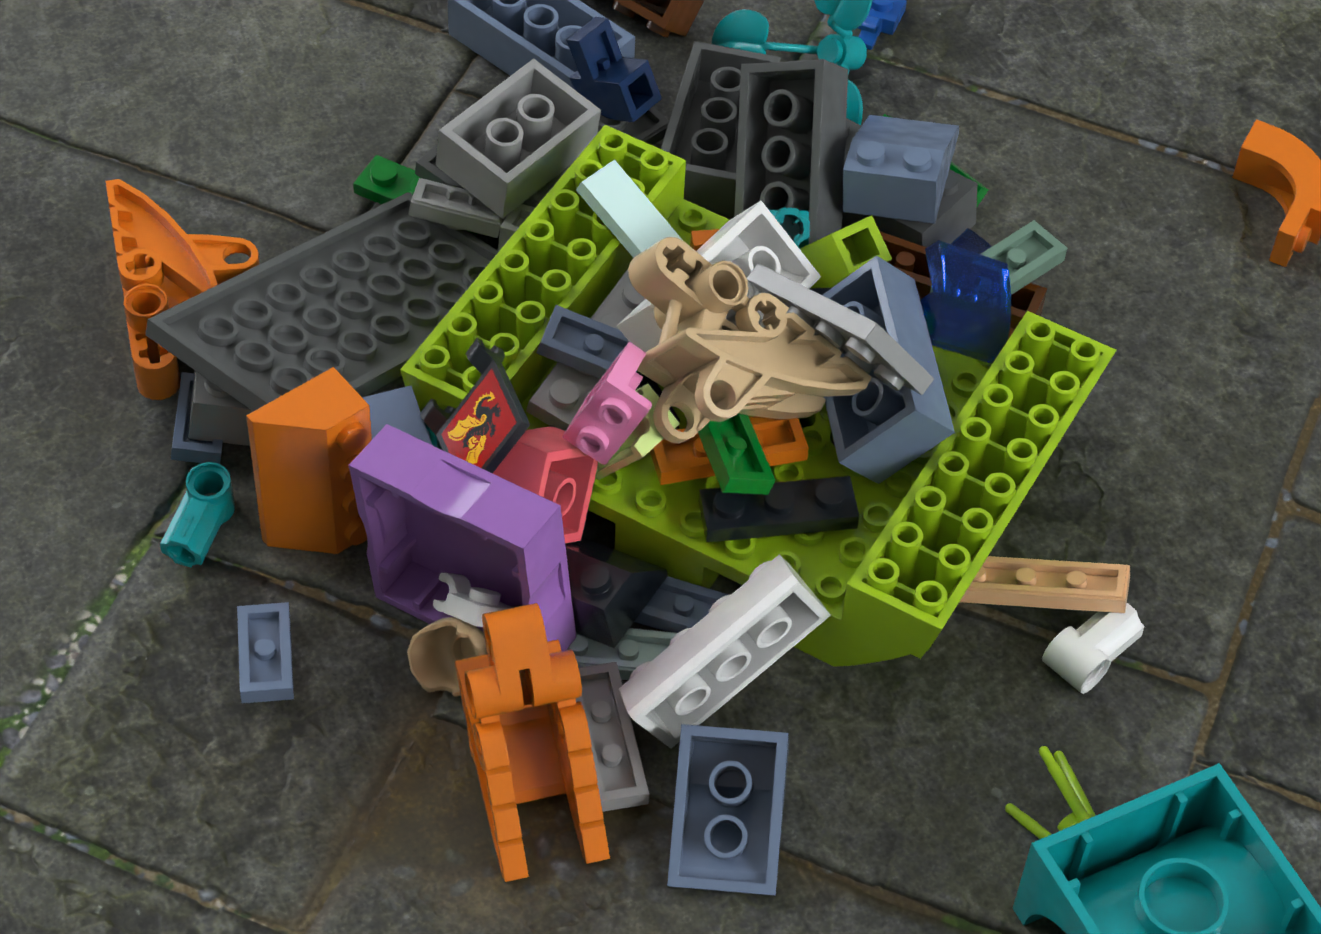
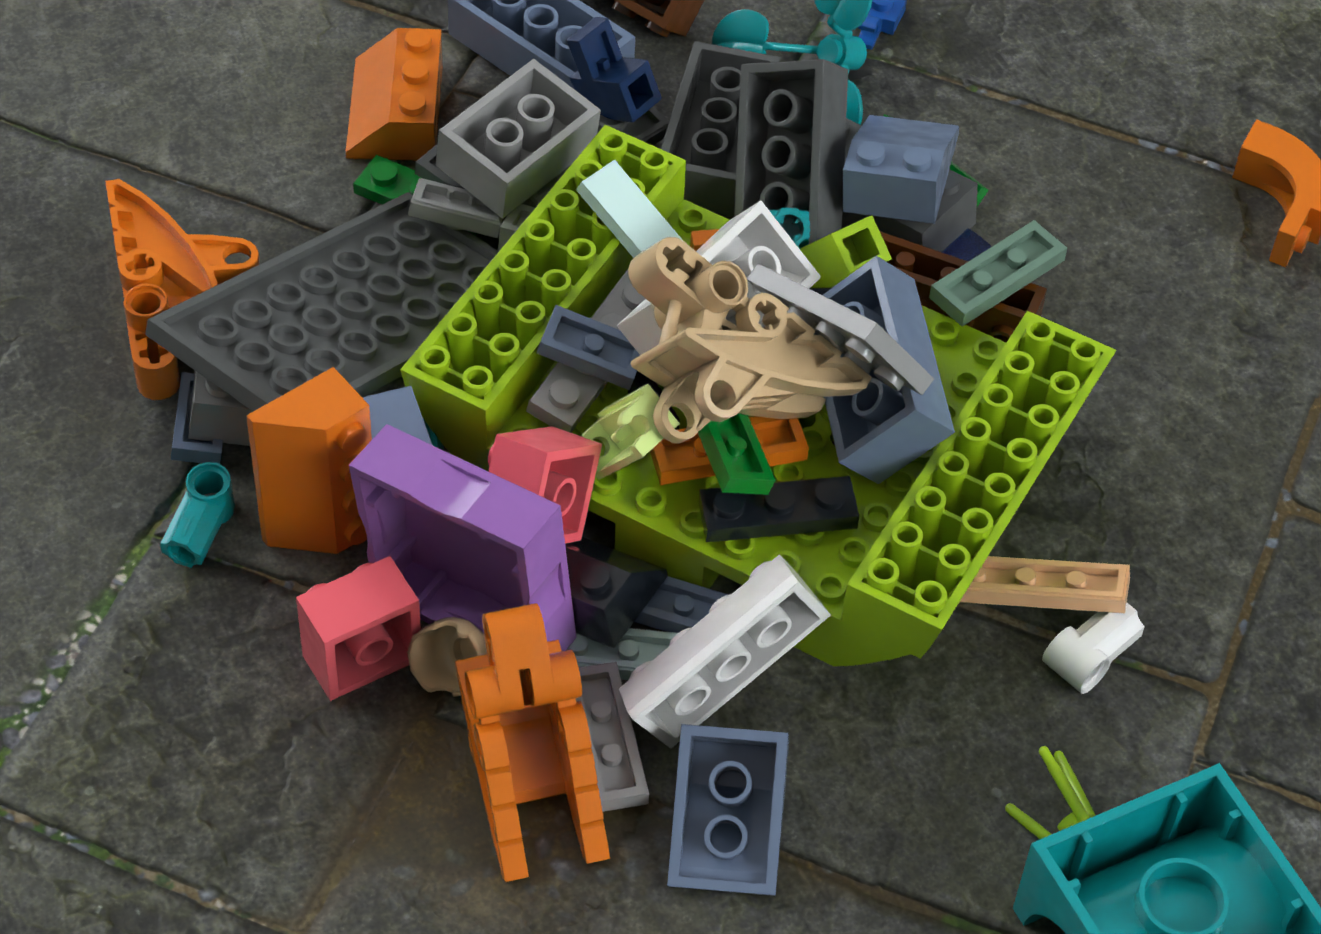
sand blue plate [237,602,294,703] -> none
flag [420,338,530,473] -> none
white plate [433,573,513,627] -> none
bright pink bracket [562,342,652,465] -> none
clear blue slope [920,240,1011,364] -> none
none -> coral brick [296,556,421,701]
none -> orange slope [346,28,443,161]

